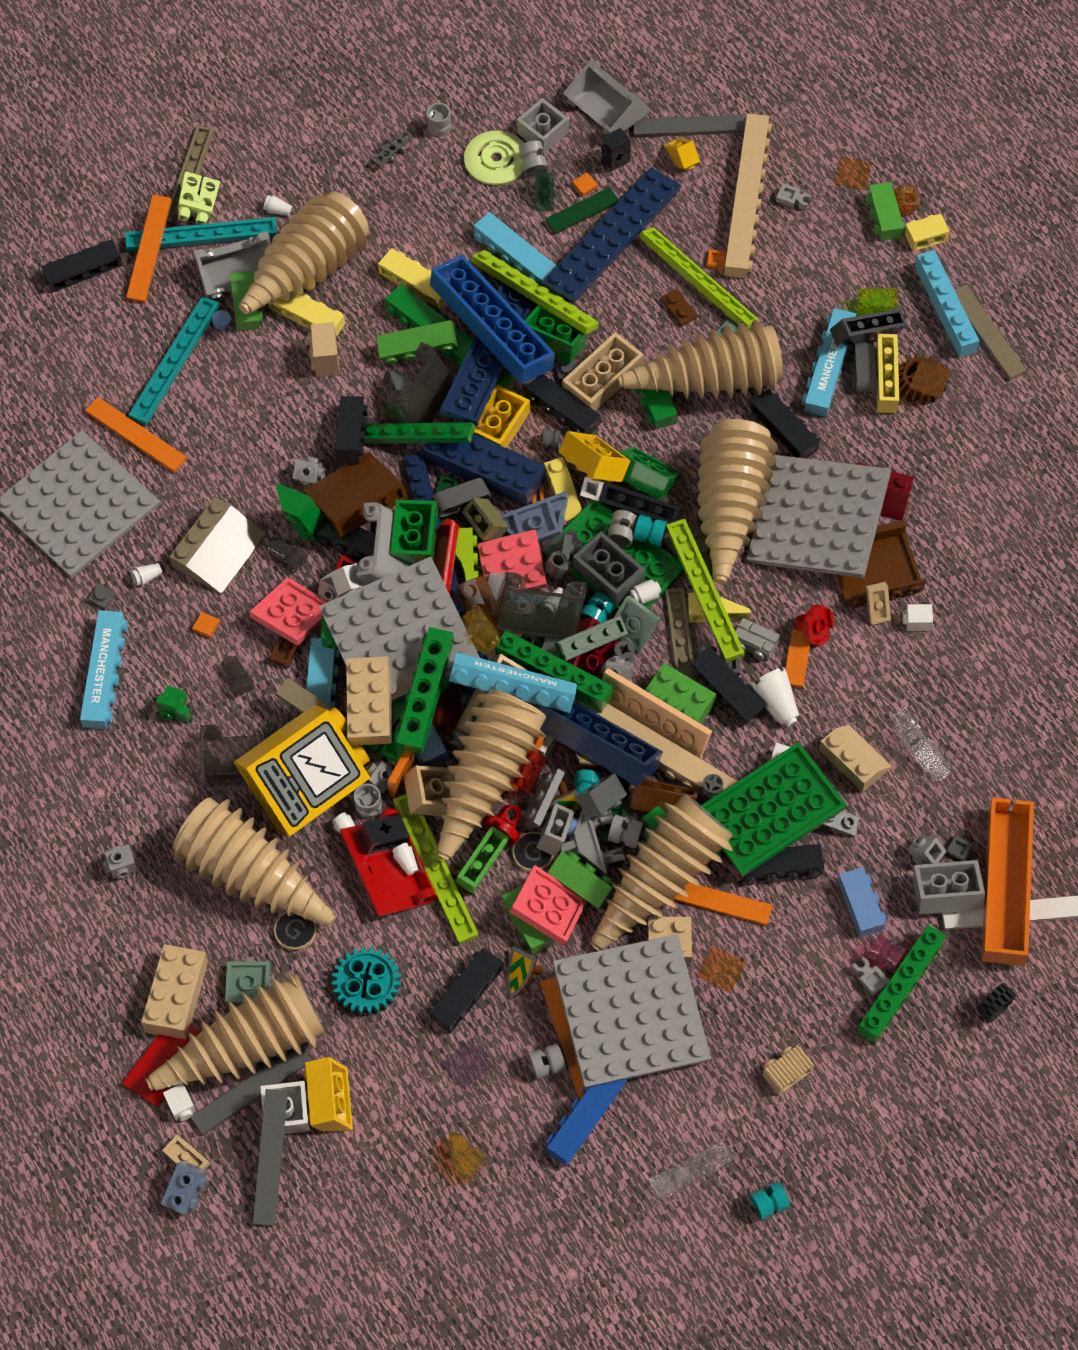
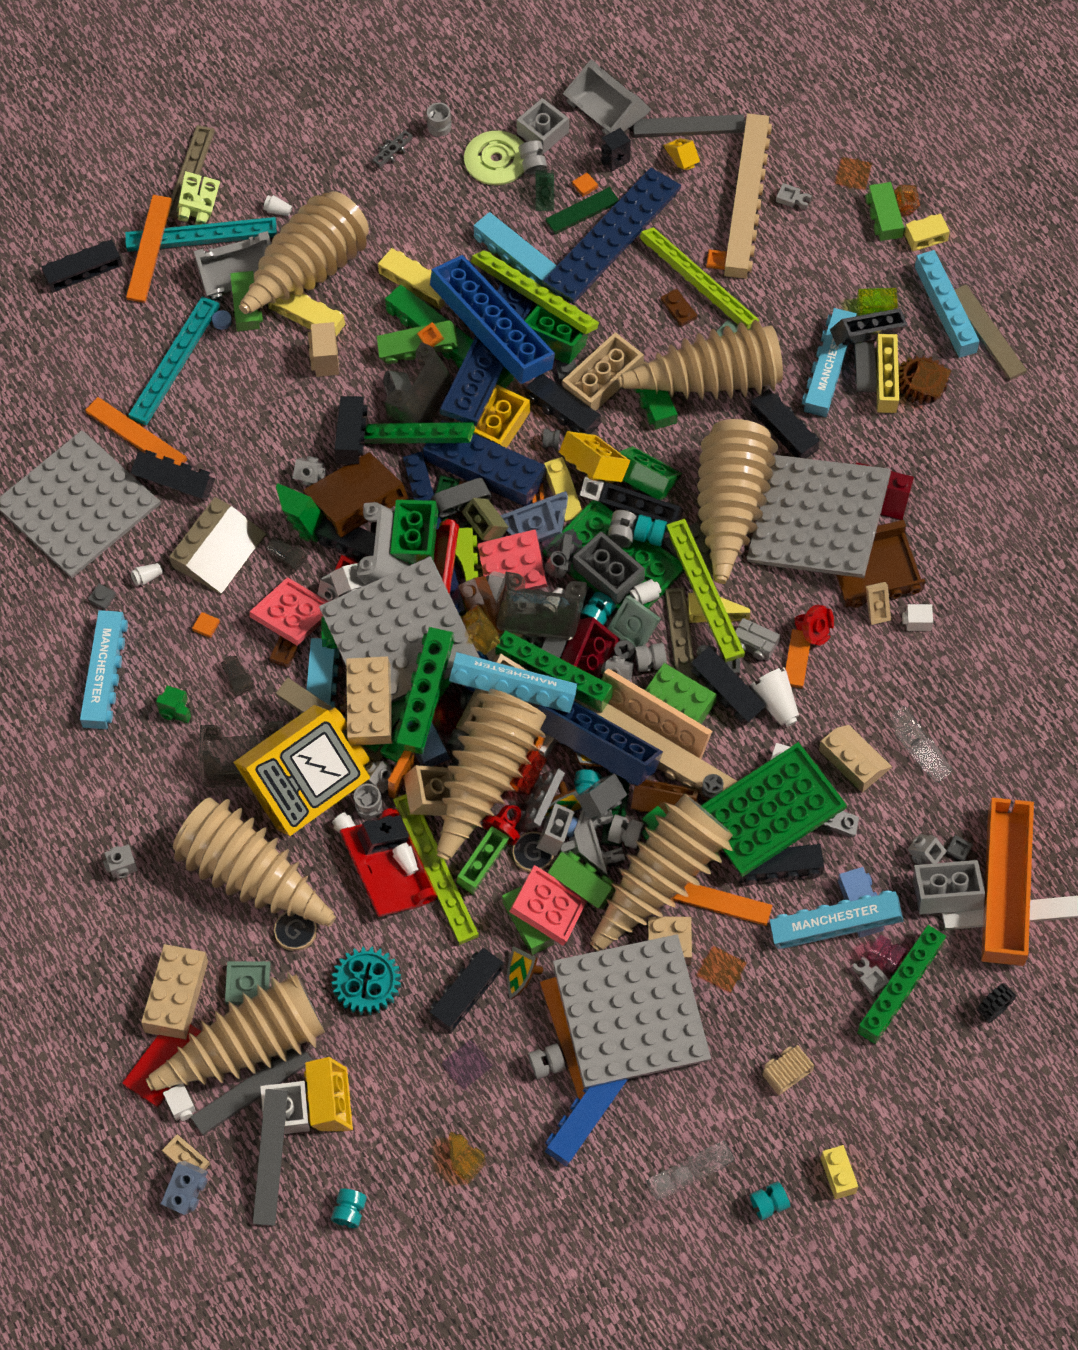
tile [554,615,629,661] -> none
none -> black brick [131,450,215,500]
none -> teal wheel [331,1188,367,1229]
none -> orange tile [417,322,444,350]
none -> light grey wheel [634,643,667,673]
none -> medium azure brick [770,890,904,949]
none -> light yellow brick [821,1145,858,1200]

